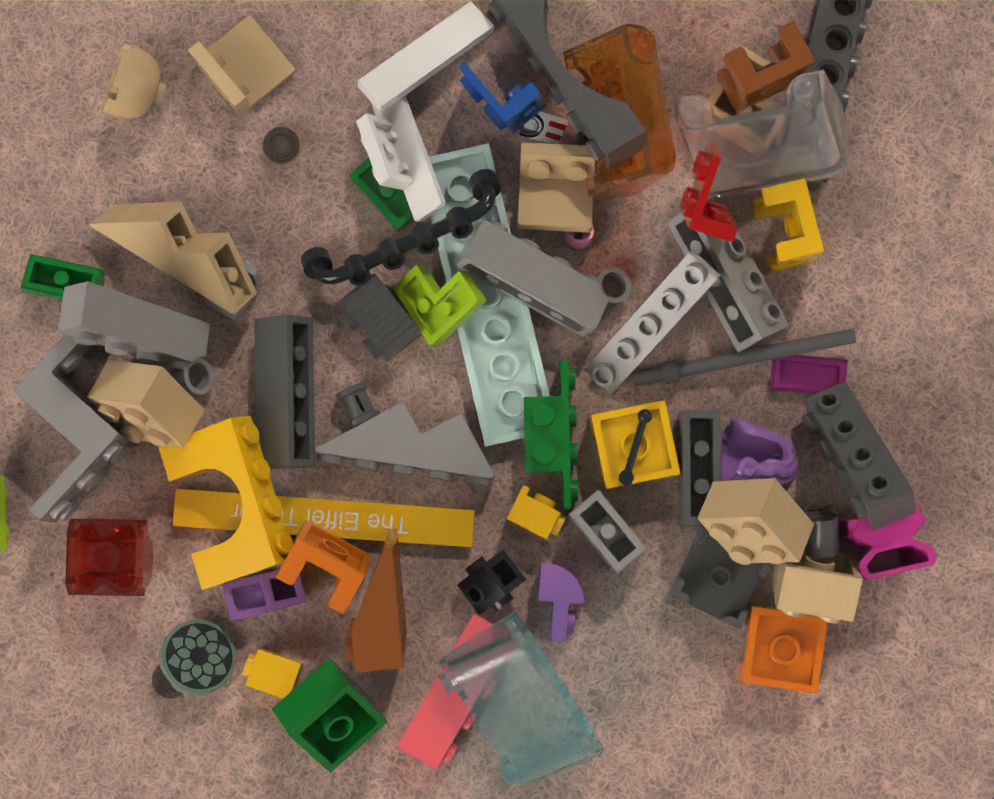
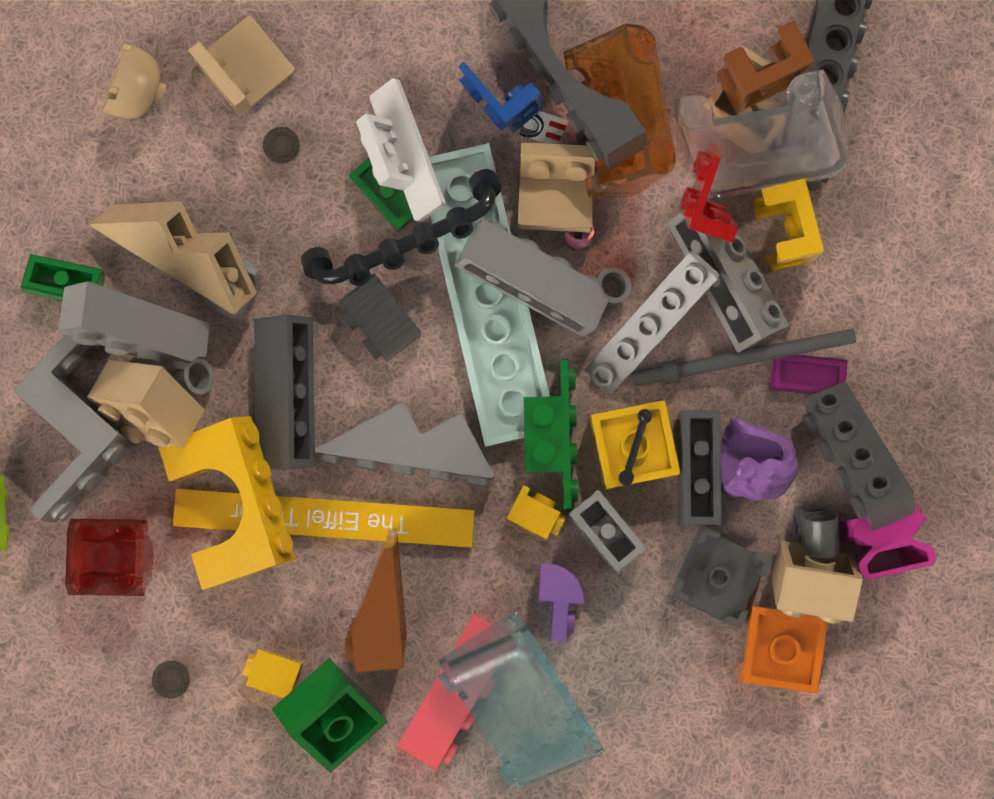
tile [159,620,236,696] -> none
medium lavender brick [221,570,306,622] -> none
orange panel [275,520,372,614] -> none
dark grey bush [335,382,380,429] -> none
white tile [358,1,494,113] -> none
lime plate [393,265,487,347] -> none
black brick [457,549,526,615] -> none
tan brick [697,478,814,565] -> none

